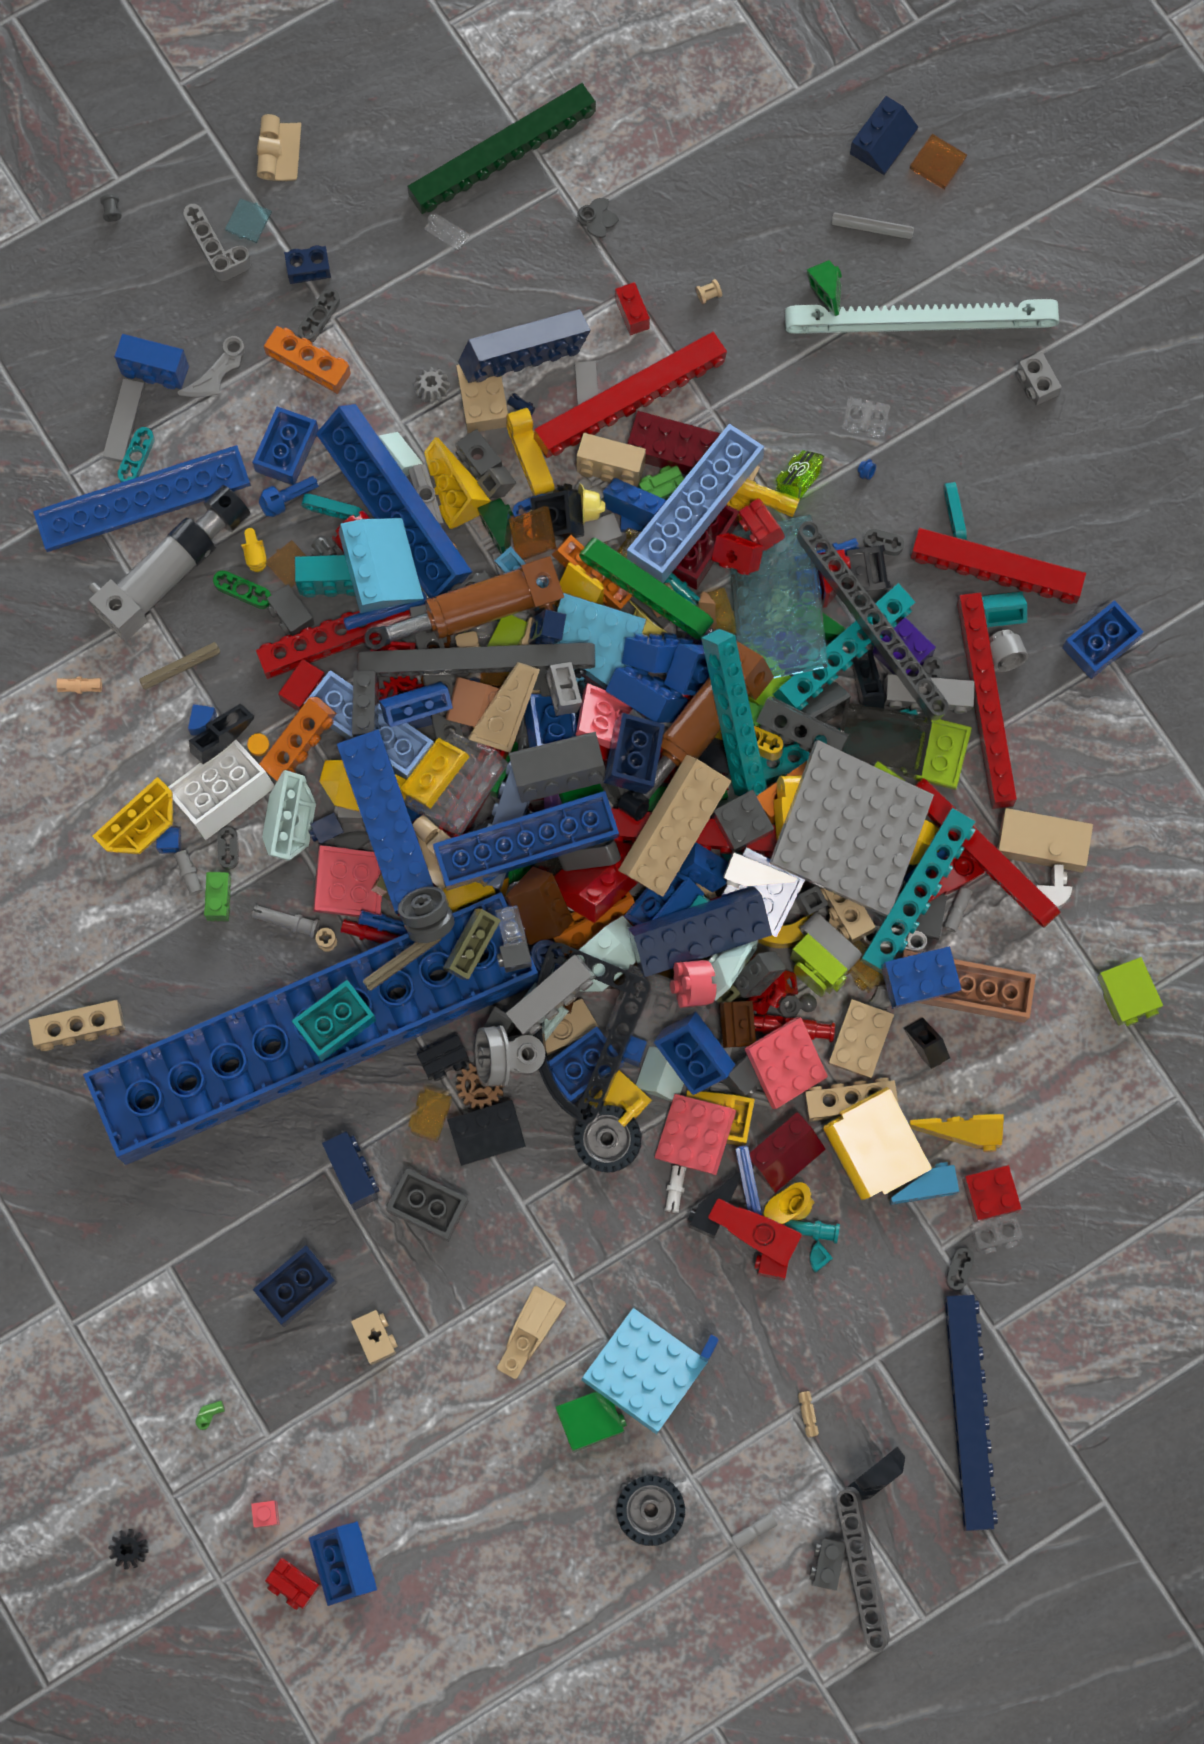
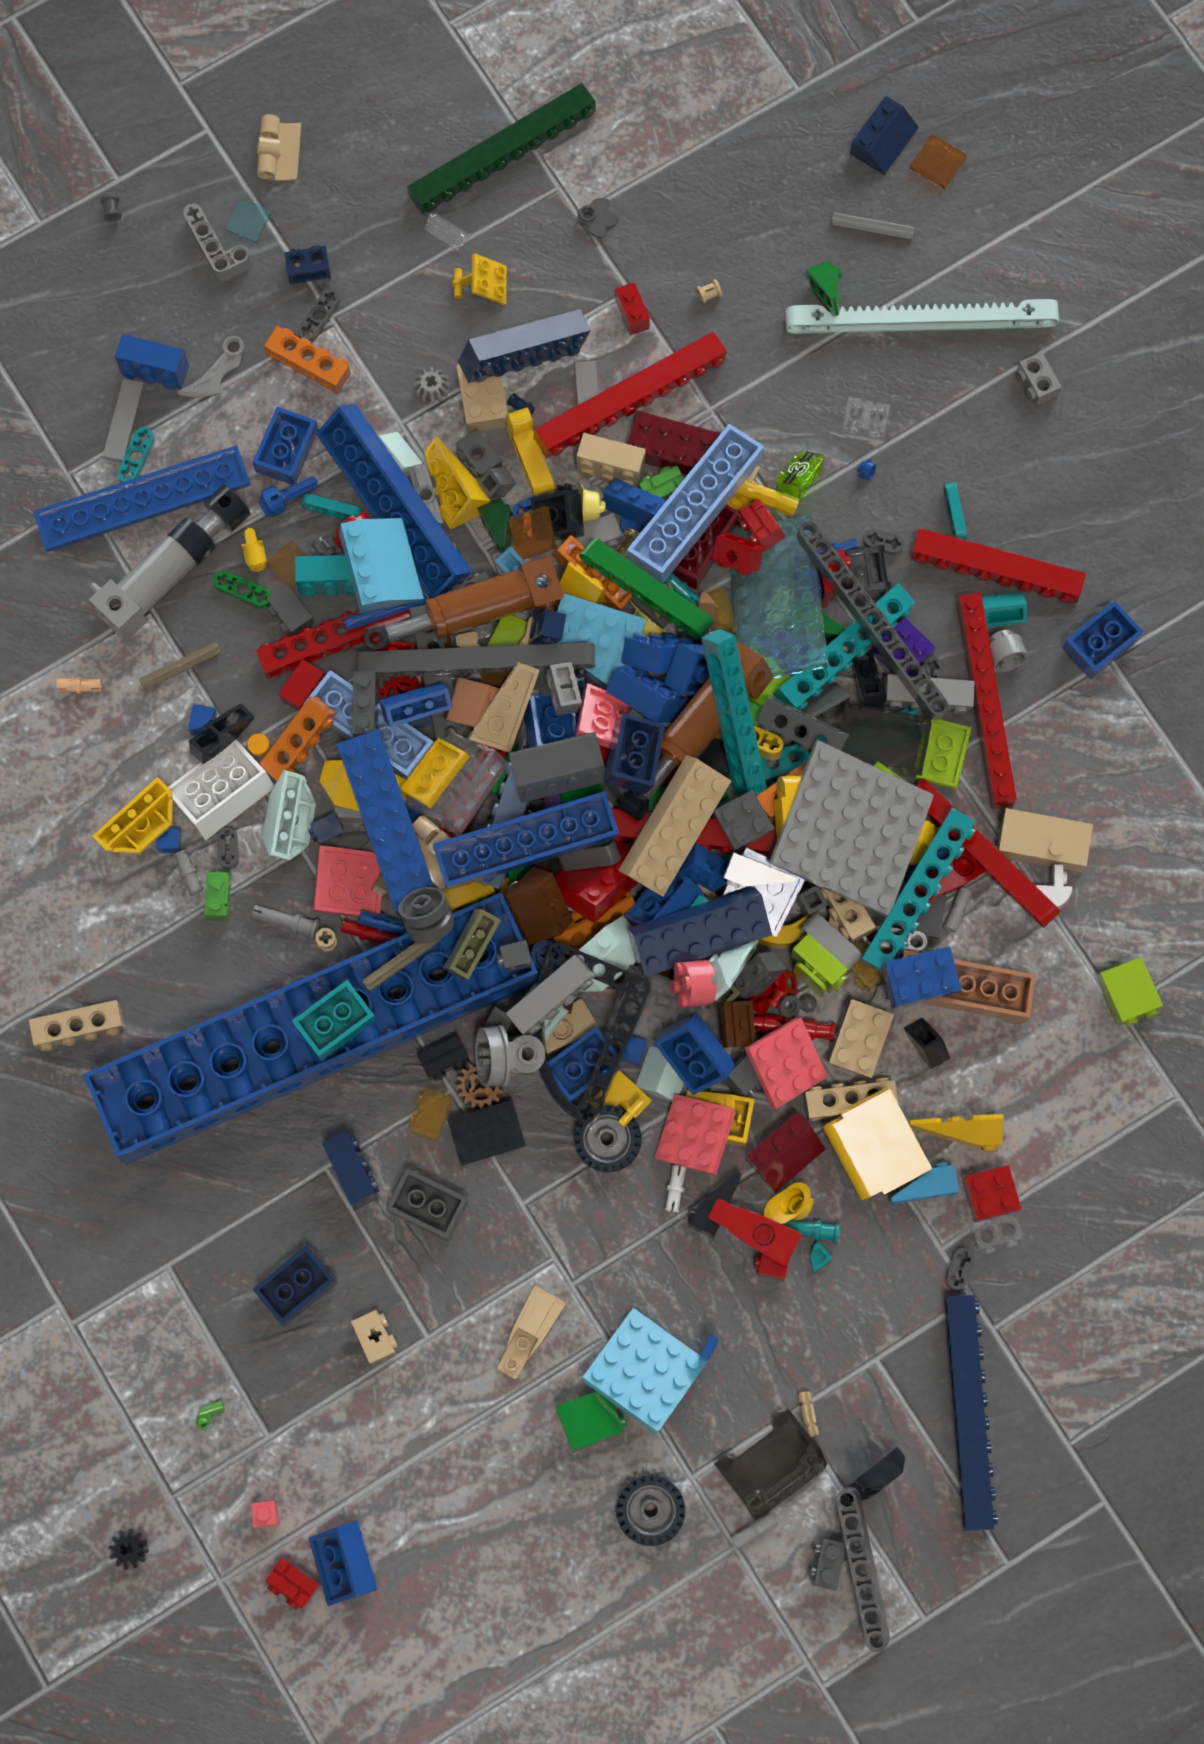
clear plate [495,905,527,947] -> none
blue axle [735,1146,762,1215] -> none
none -> yellow plate [452,253,507,306]
none -> clear smoke windscreen [714,1409,827,1519]

